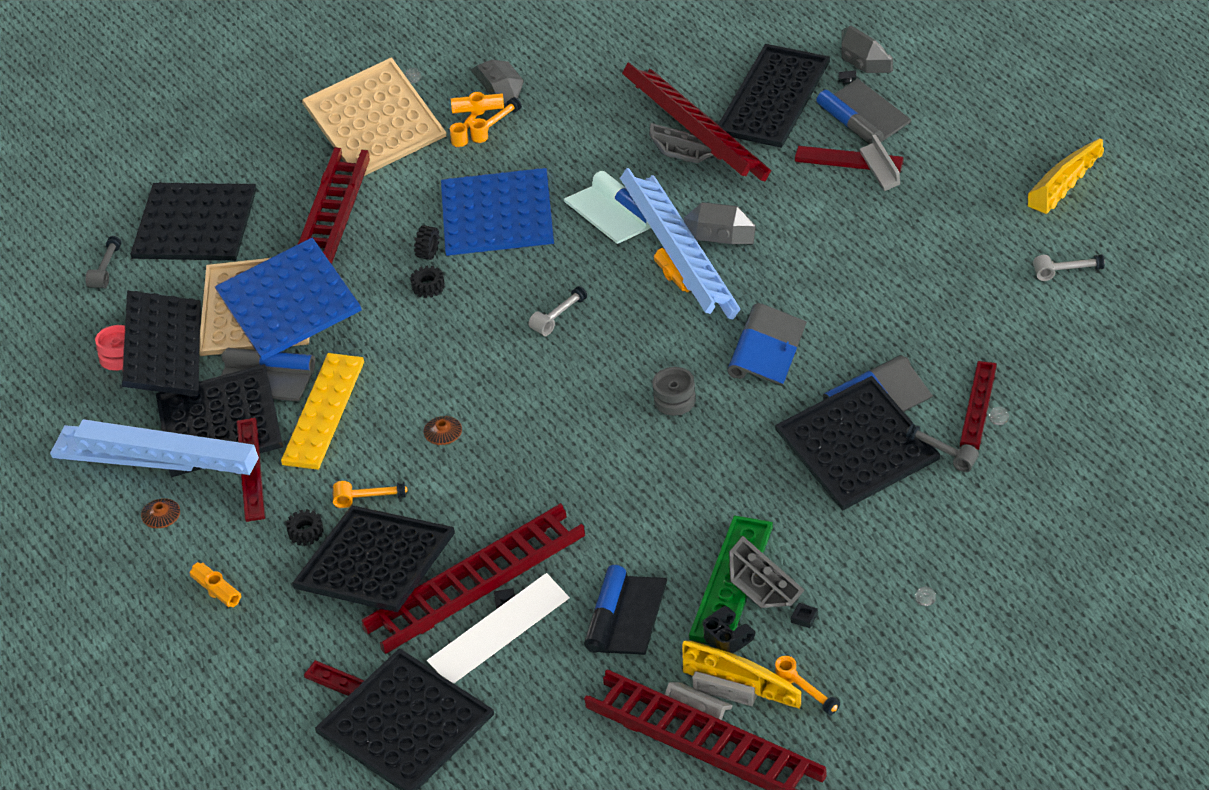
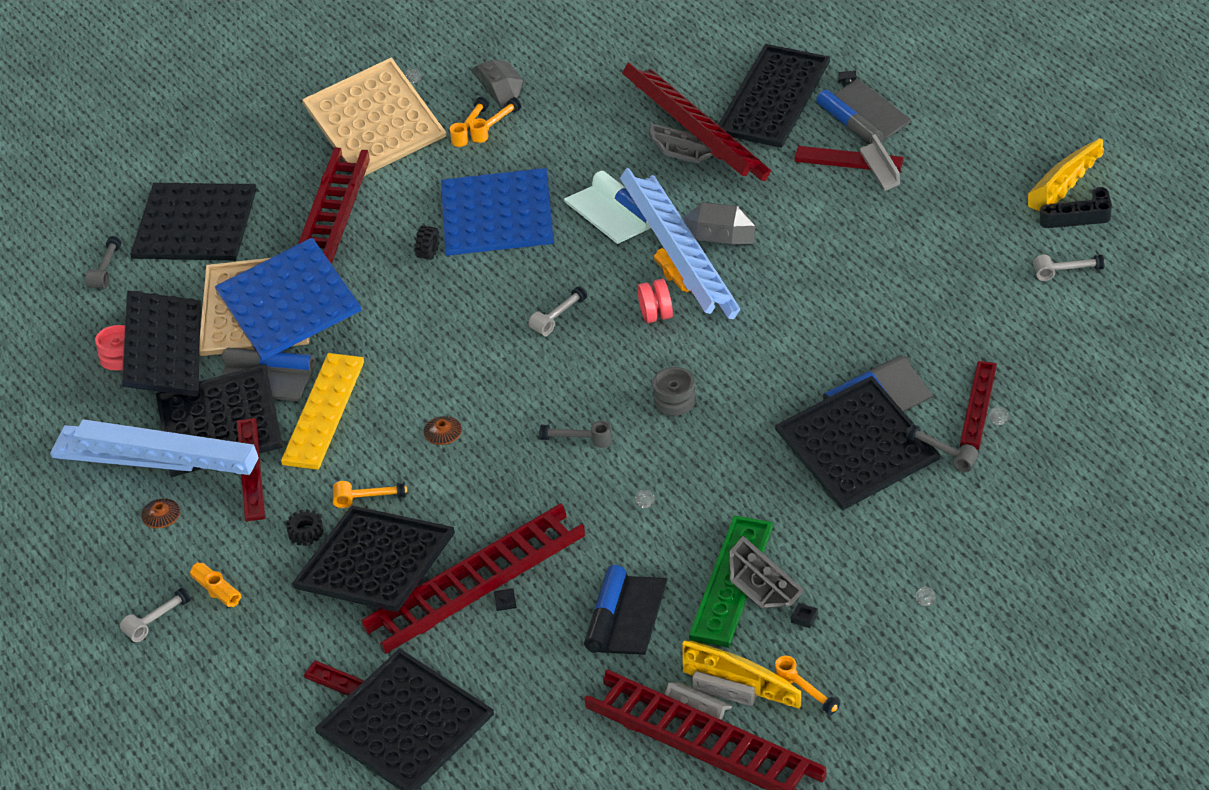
black tyre [410,265,445,298] -> none
white sticker [427,573,570,683] -> none
light orange piece [451,92,504,115] -> none
black piece [703,606,756,653] -> none
door [727,303,807,386] -> none
dark grey wedge [842,26,893,73] -> none
none -> light grey piece [120,587,191,642]
none -> dark grey piece [539,421,612,448]
none -> clear plate [635,489,655,508]
none -> coral wheel [637,278,673,324]
none -> black beam [1040,187,1112,228]

